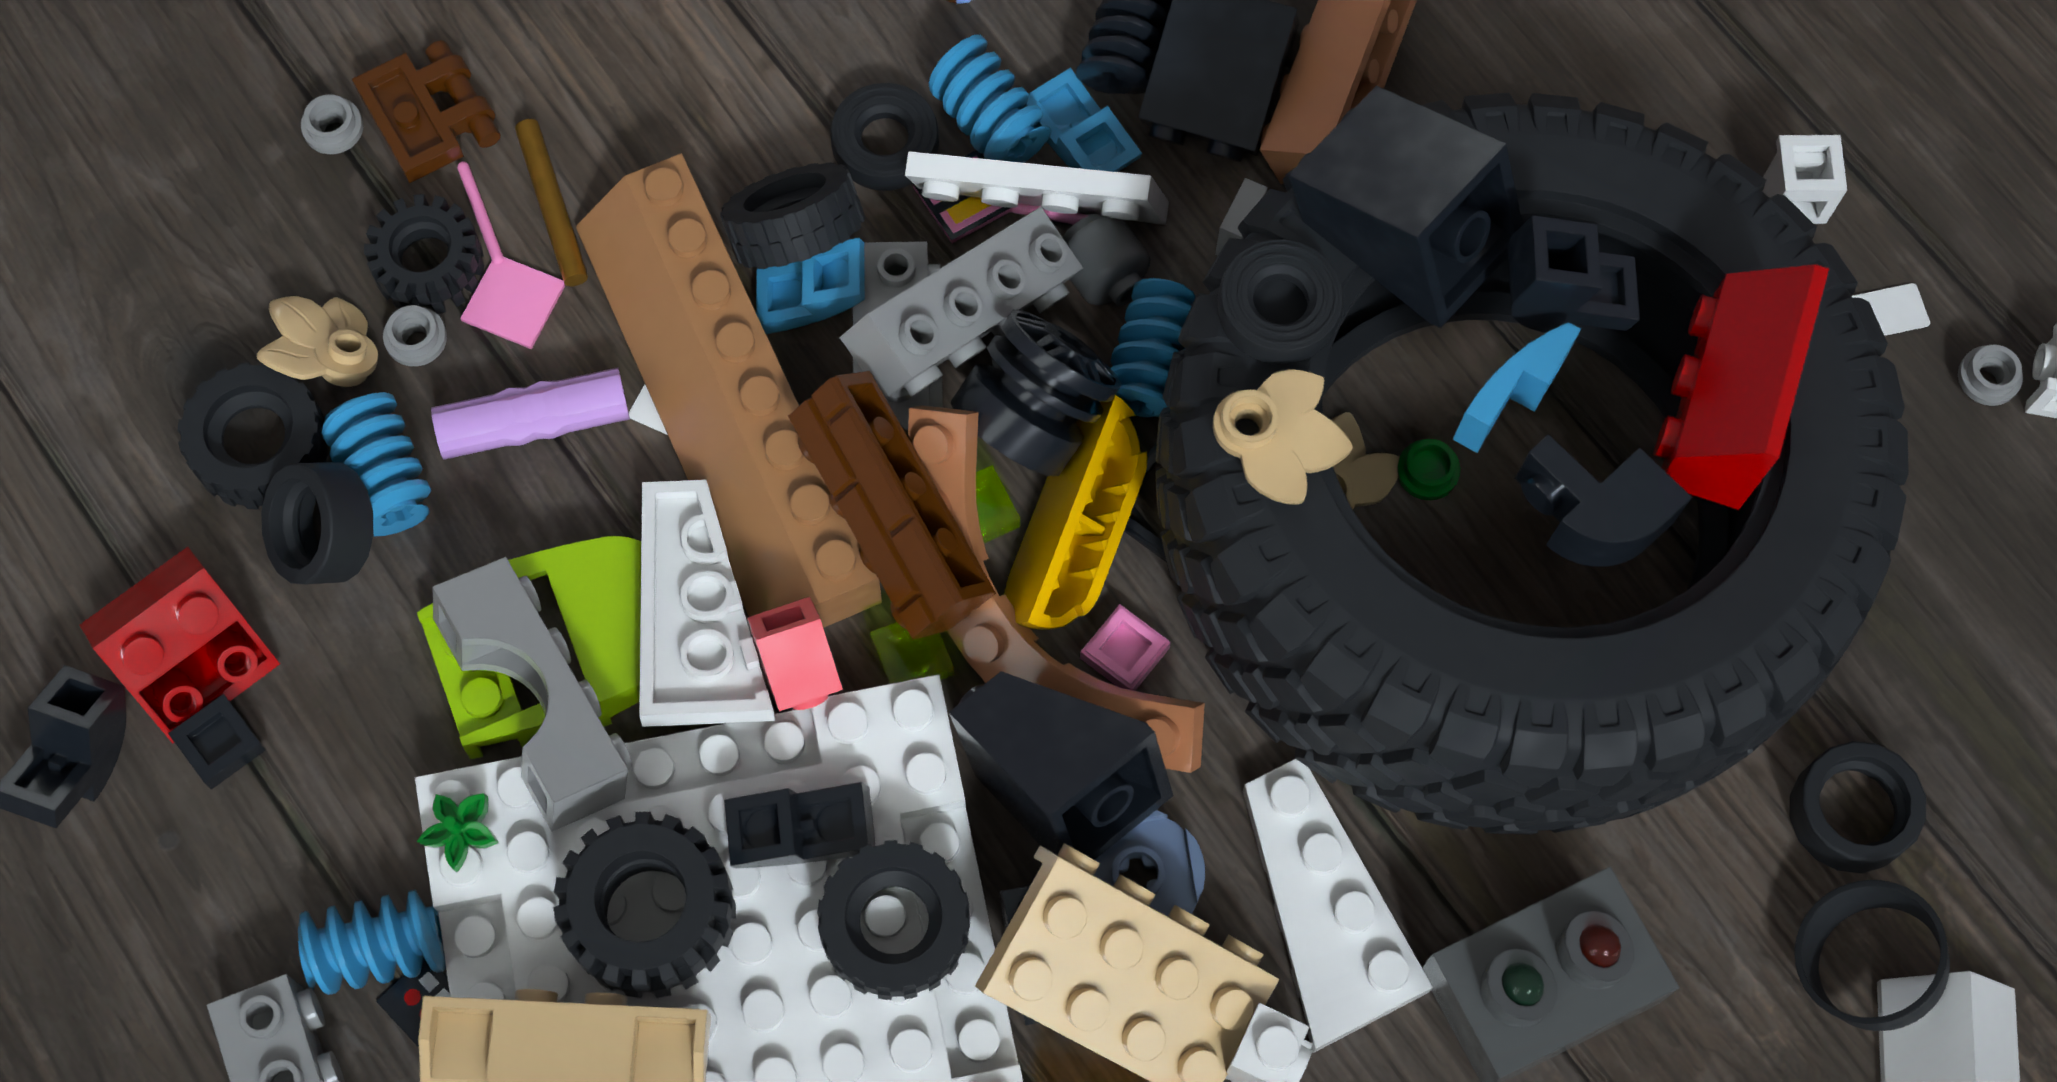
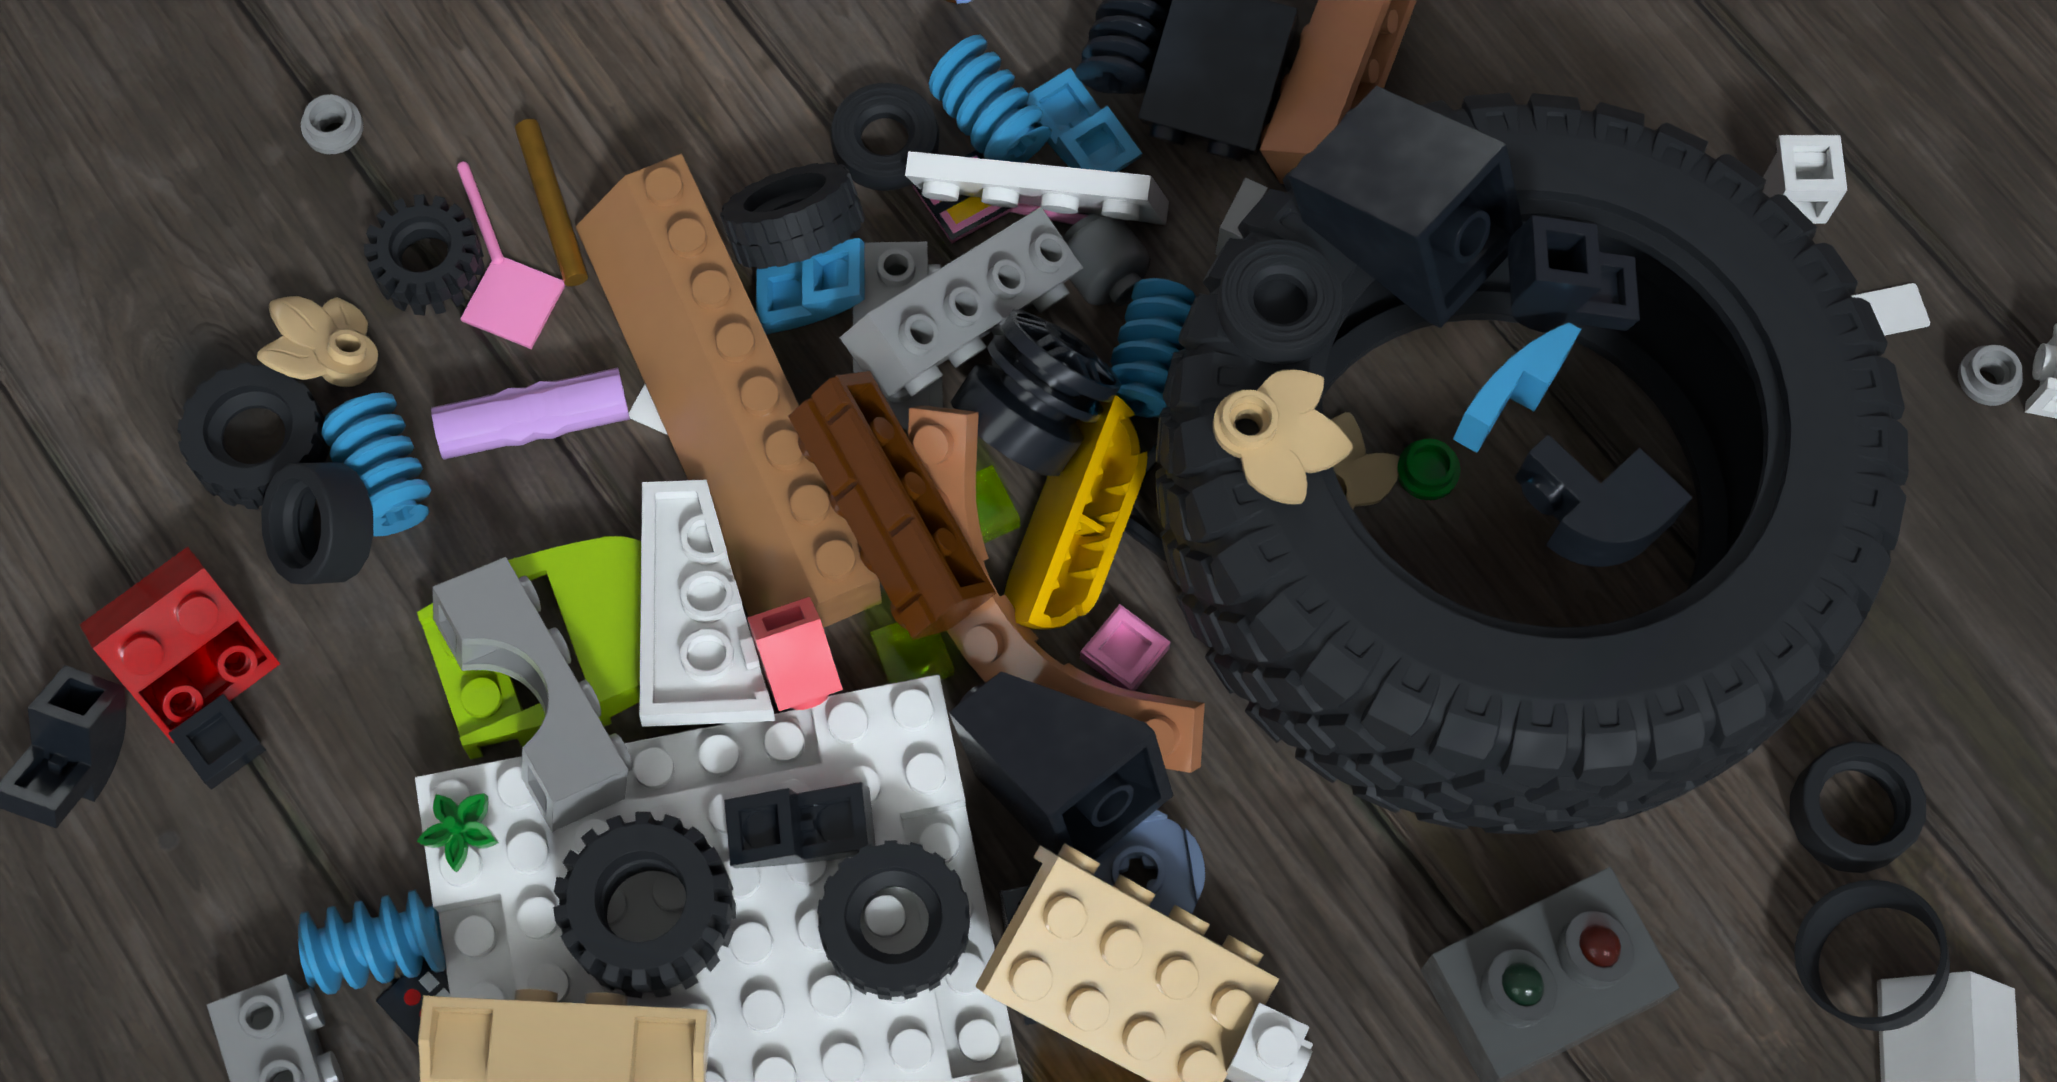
reddish brown plate [352,40,501,184] -> none
light grey plate [383,305,447,367] -> none
white wing [1243,759,1433,1053] -> none
red slope [1654,264,1829,510] -> none

